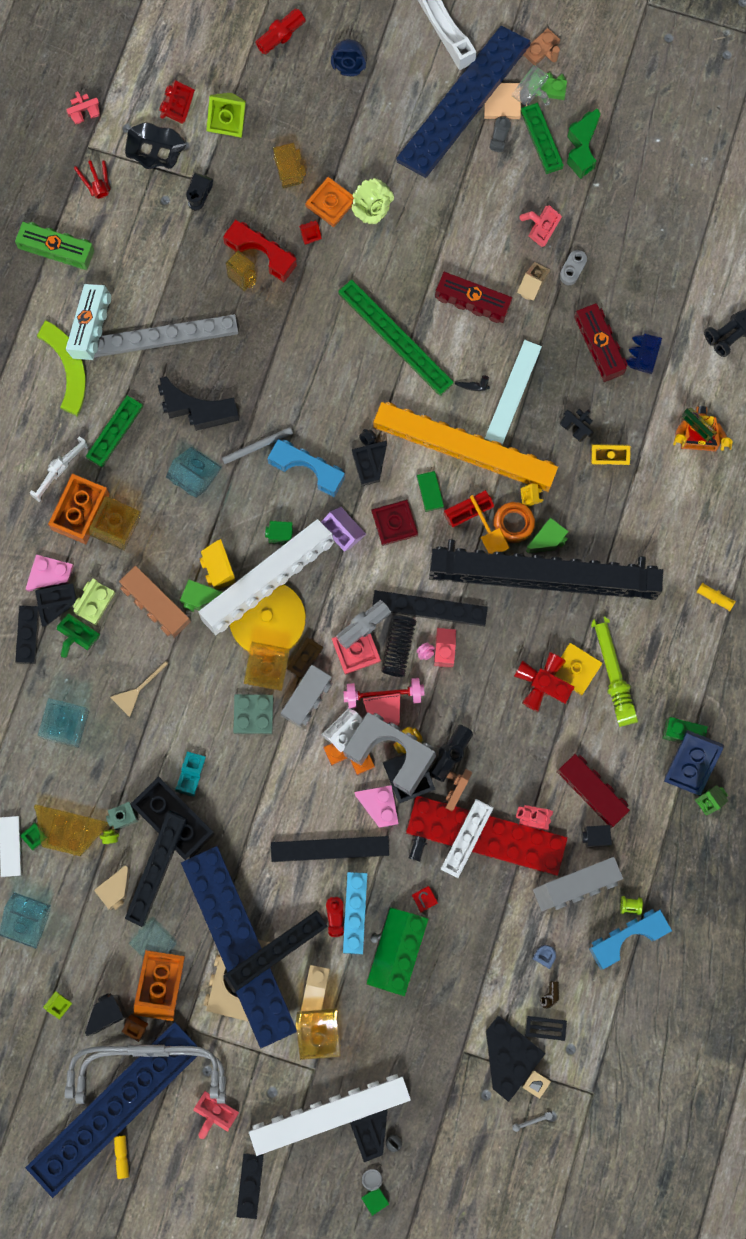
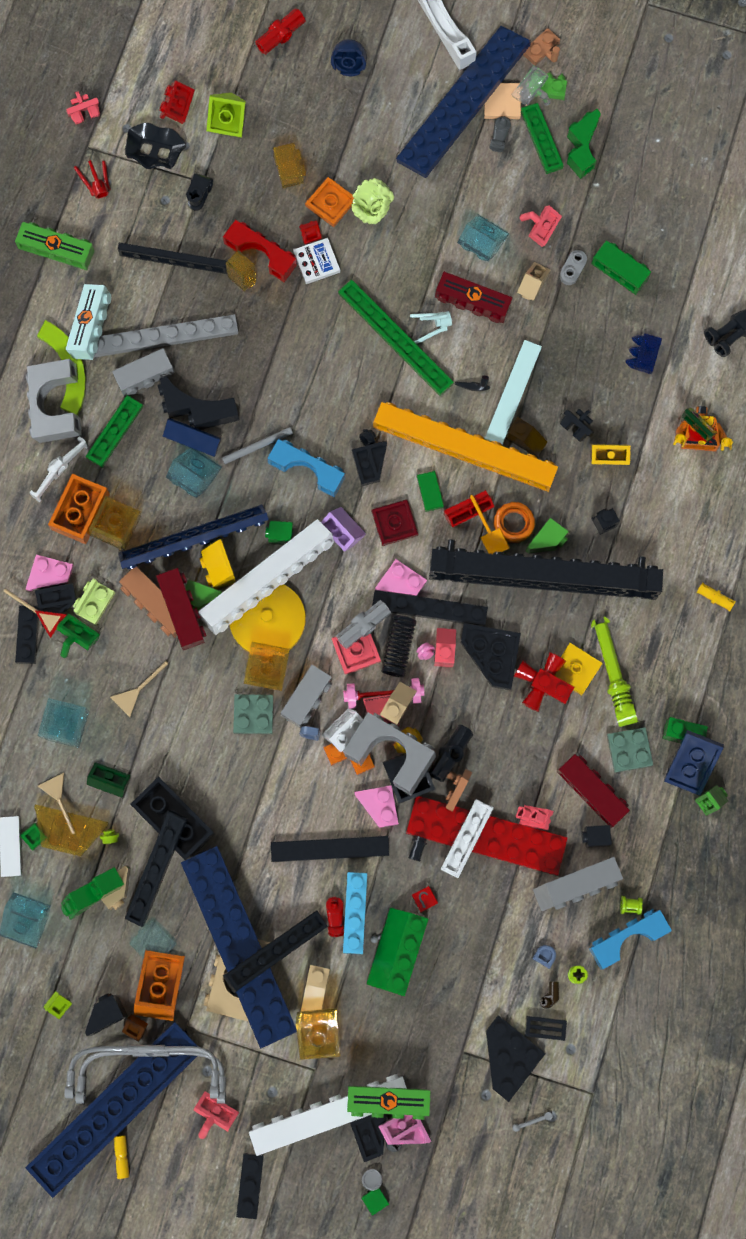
sand green brick [106,802,138,830] -> none
teal slope [175,751,206,797] -> none
dark brown plate [286,637,324,679] -> none
yellow tile [521,483,543,507] -> none
tan slope [522,1070,551,1099] -> none
dark red brick [574,303,627,382] -> none
none -> tan piece [4,589,67,638]
none -> light grey arch [26,359,82,443]
none -> tan piece [38,773,75,834]
none -> green arch [61,867,124,920]
none -> dark green slope [86,762,131,798]
none -> light grey brick [112,348,174,396]
none -> black tile [117,242,229,274]
none -> dark blue plate [118,504,269,569]
none -> dark red brick [156,568,206,651]
none -> dark blue tile [162,418,221,457]
none -> tile [293,238,340,284]
none -> sand blue tile [299,726,320,741]
none -> bright green brick [347,1086,430,1120]
none -> bright pink wing [375,559,427,596]
none -> bright pink wing [379,1115,431,1145]
none -> tan slope [380,682,417,725]
none -> light aqua plant [410,311,452,344]
none -> clear light blue slope [457,215,509,261]
none -> black plate [461,623,521,690]
none -> dark brown slope [506,417,548,458]
none -> lime bush [568,966,588,984]
none -> green brick [591,240,651,295]
none -> black brick [591,508,620,535]
none -> sand green plate [607,727,653,773]

